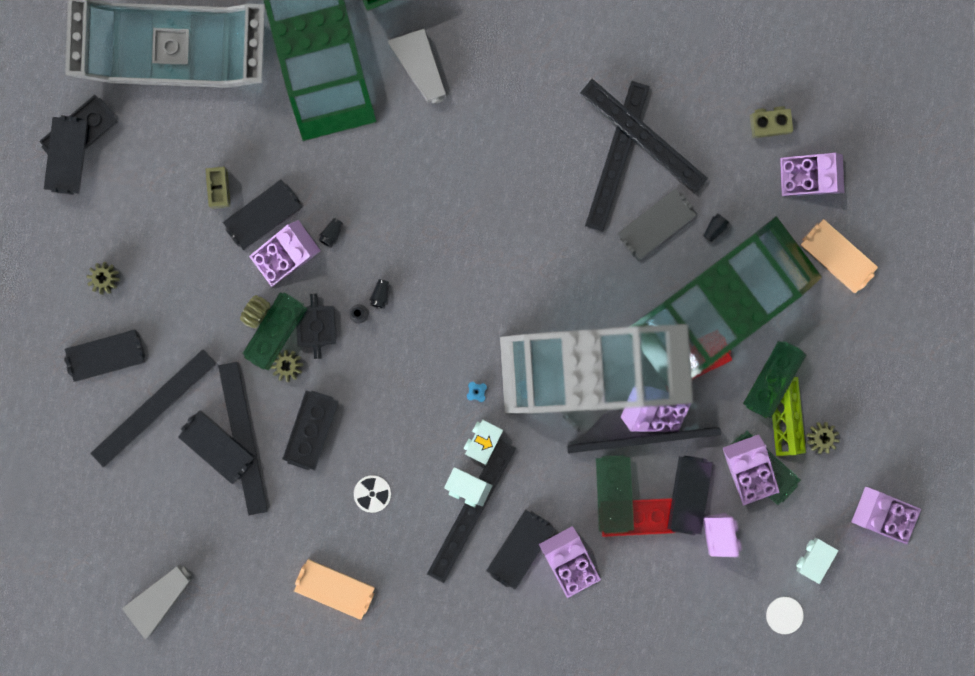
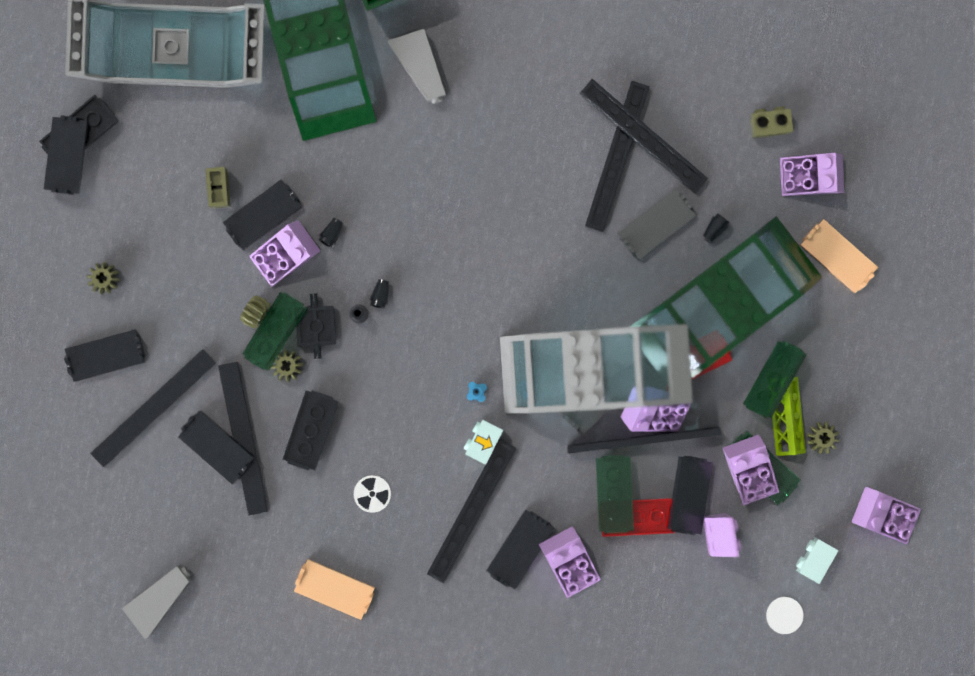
light aqua brick [444,467,493,507] -> none

